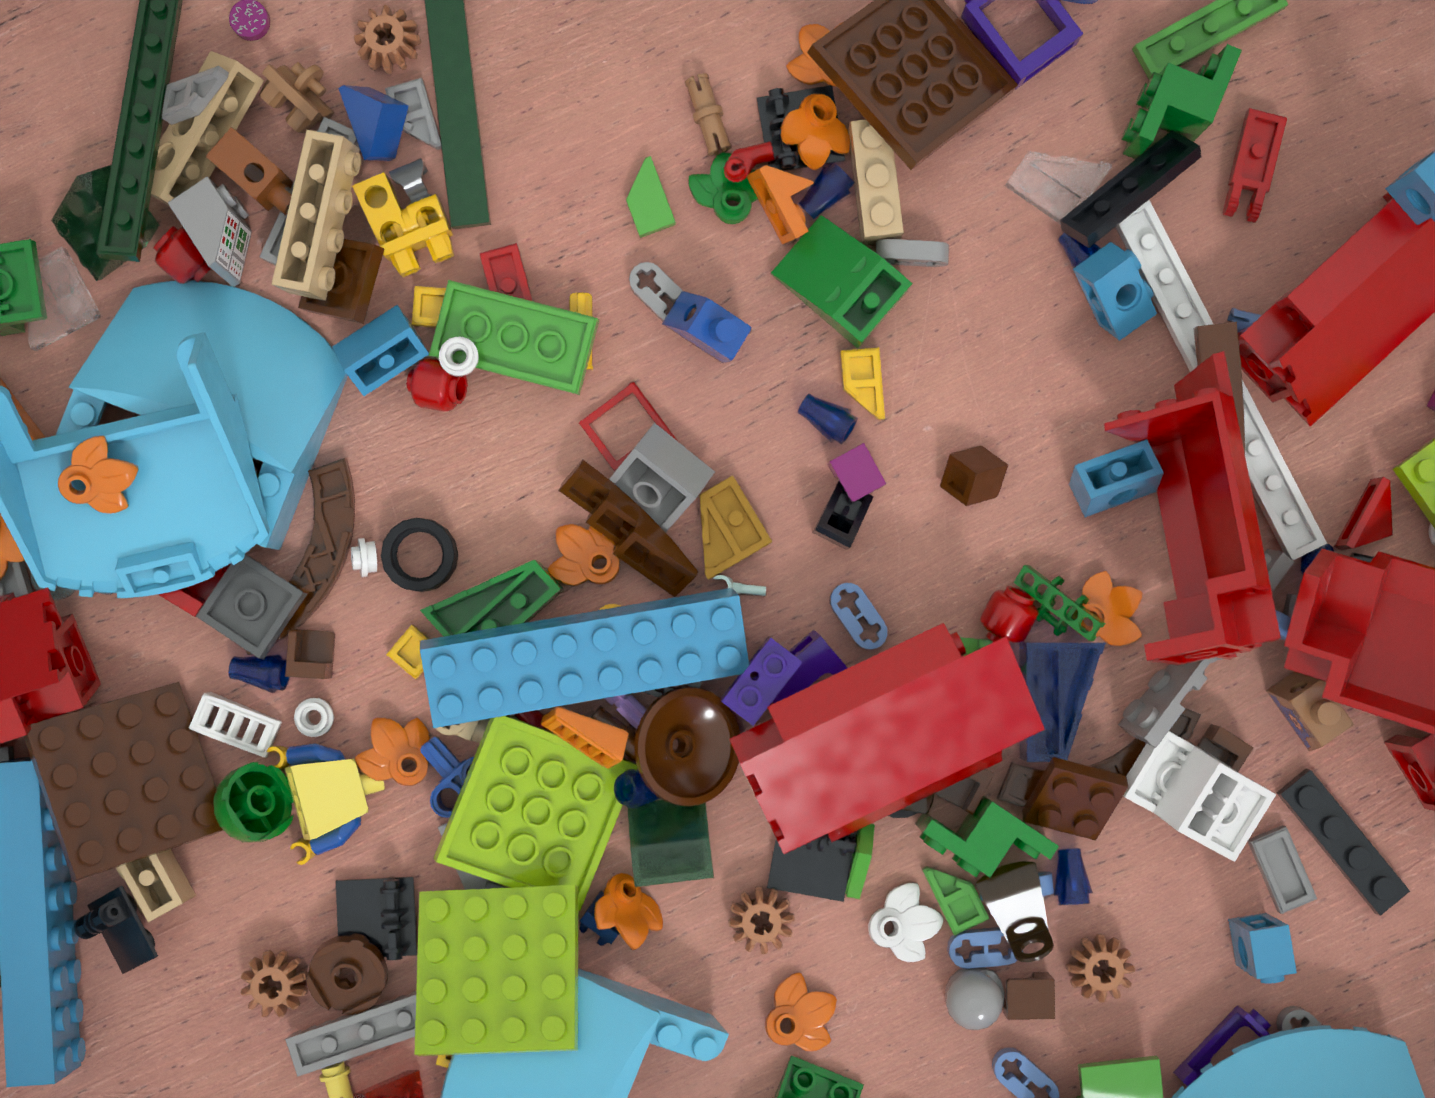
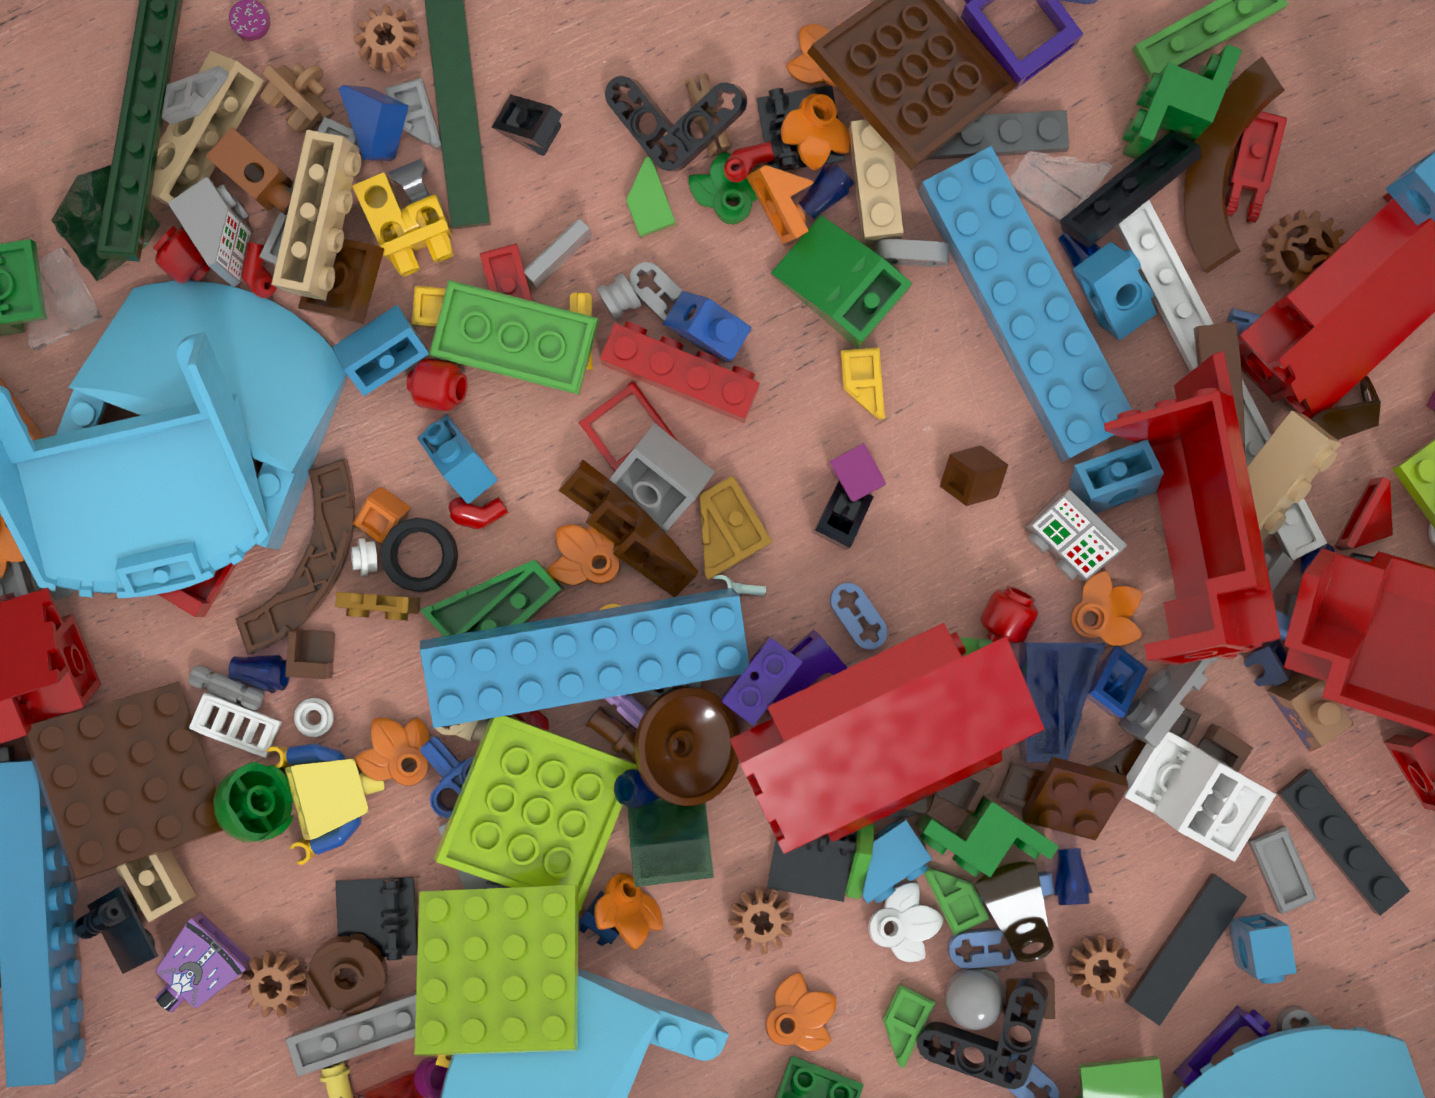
orange plate [58,435,139,514] -> none
dark grey plate [196,554,307,660] -> none
yellow tile [386,625,429,680] -> none
white plate [439,337,479,376] -> none
orange slope [541,706,629,769] -> none
clear blue cone [798,393,858,444] -> none
green piece [1013,565,1106,641] -> none
none -> medium lavender torso [155,912,251,1012]
none -> light grey axle [188,665,265,710]
none -> red arm [241,242,277,298]
none -> pearl gold wing [335,592,421,621]
none -> orange slope [353,487,411,545]
none -> magenta tile [414,1057,448,1098]
none -> dark azure slope [417,414,498,504]
none -> red arm [448,497,509,530]
none -> black slope [492,94,563,156]
none -> light grey tile [524,219,592,288]
none -> light grey wheel [595,272,642,322]
none -> red brick [600,321,760,423]
none -> black beam [605,76,747,171]
none -> dark azure slope [861,818,932,903]
none -> bright green tile [882,983,935,1068]
none -> black beam [917,978,1049,1089]
none -> dark azure brick [918,146,1132,462]
none -> dark grey plate [925,110,1069,160]
none -> slope [1024,490,1127,581]
none -> blue slope [1080,646,1147,718]
none -> black tile [1125,873,1247,1026]
none -> reddish brown tile [1184,56,1285,274]
none -> dark blue tile [1244,639,1295,686]
none -> tan brick [1247,410,1341,542]
none -> dark orange gear [1260,209,1345,291]
none -> dark brown piece [1311,376,1381,440]

